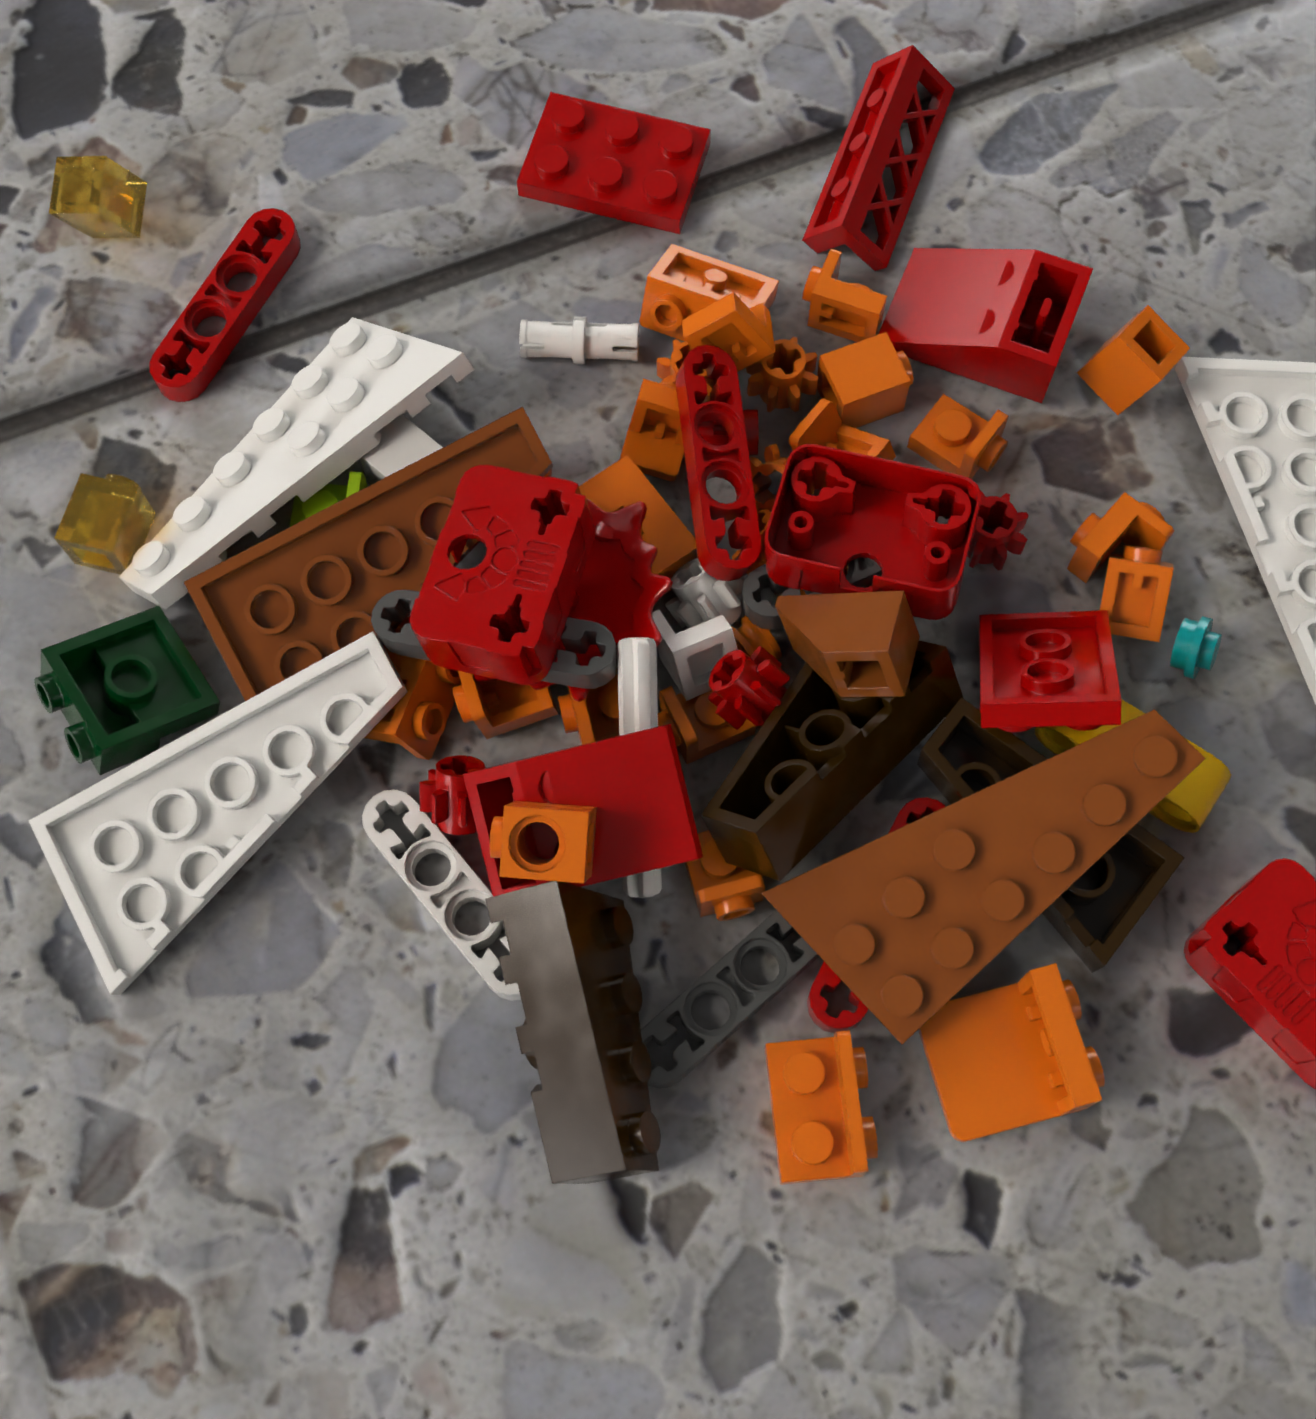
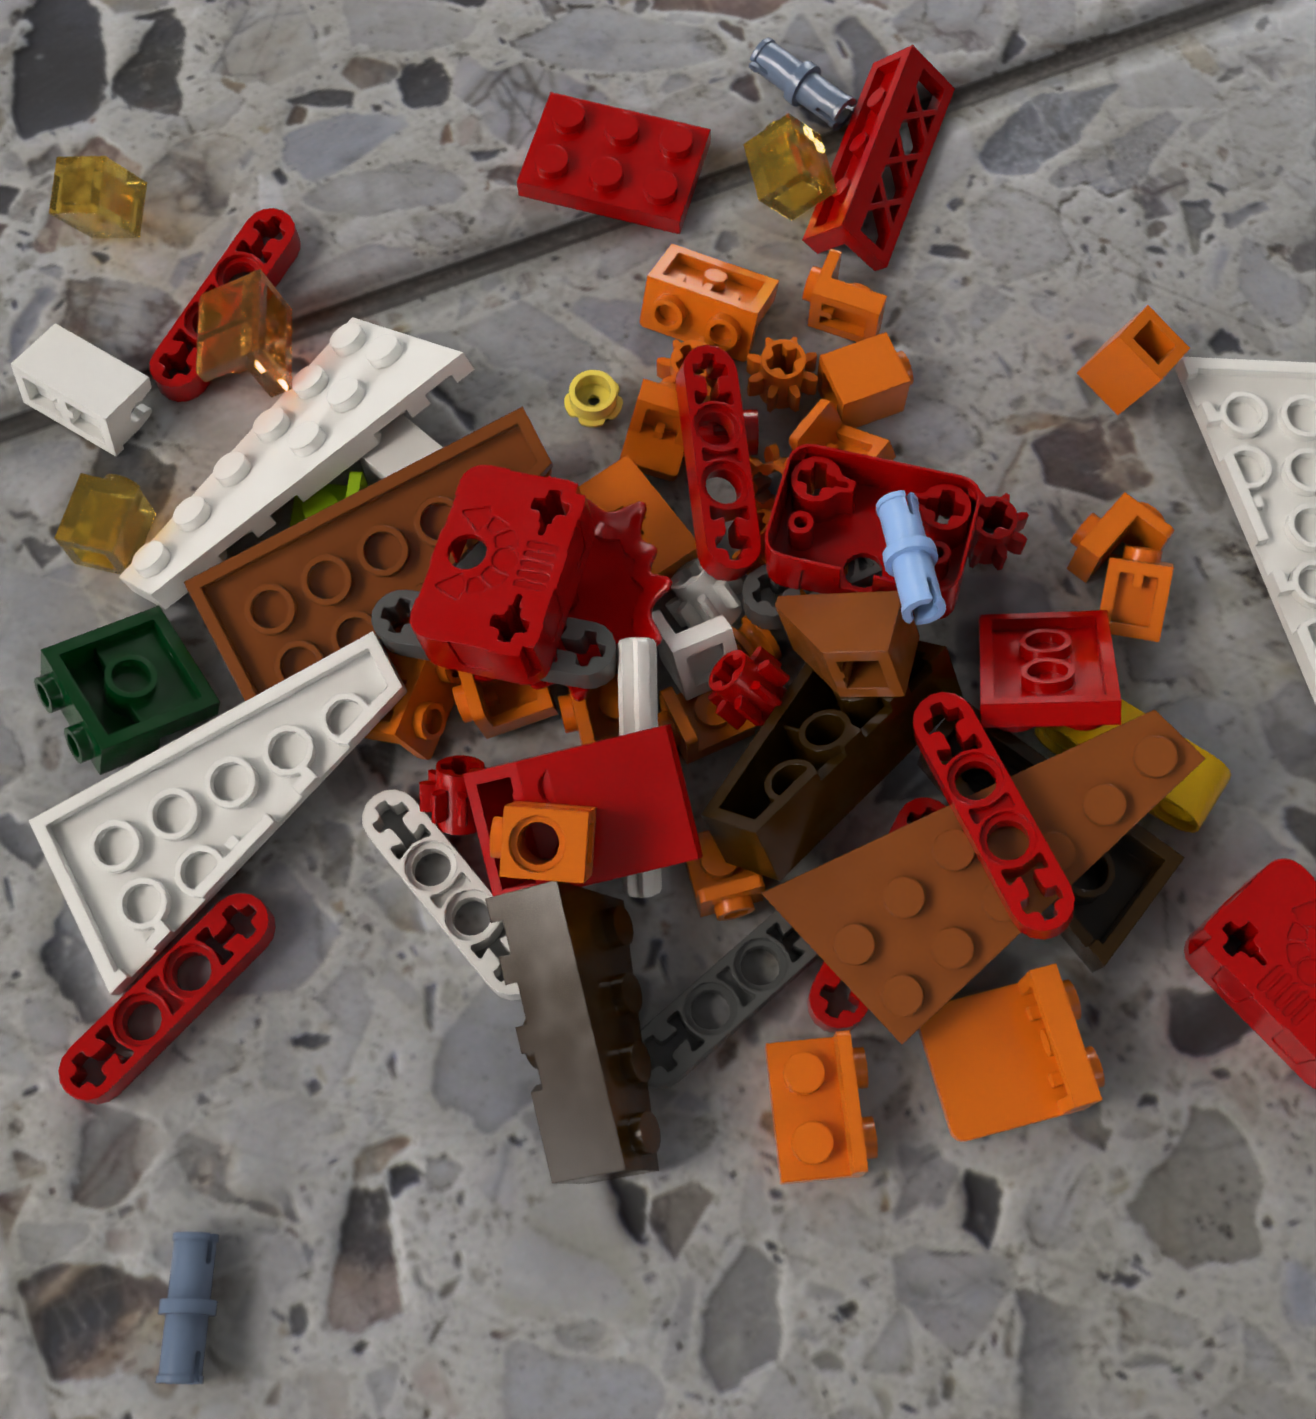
white pin [519,316,639,364] -> none
orange bracket [682,292,775,372] -> none
red slope [878,248,1093,404] -> none
orange bracket [907,393,1009,479] -> none
teal plate [1170,616,1222,679] -> none
none -> white hinge [11,323,152,457]
none -> red beam [58,893,276,1105]
none -> sand blue pin [155,1232,219,1385]
none -> clear orange panel [196,269,292,398]
none -> light yellow plate [564,370,623,428]
none -> clear yellow brick [743,113,837,221]
none -> sand blue pin [749,37,856,130]
none -> light blue pin [876,490,946,625]
none -> red beam [913,692,1075,940]

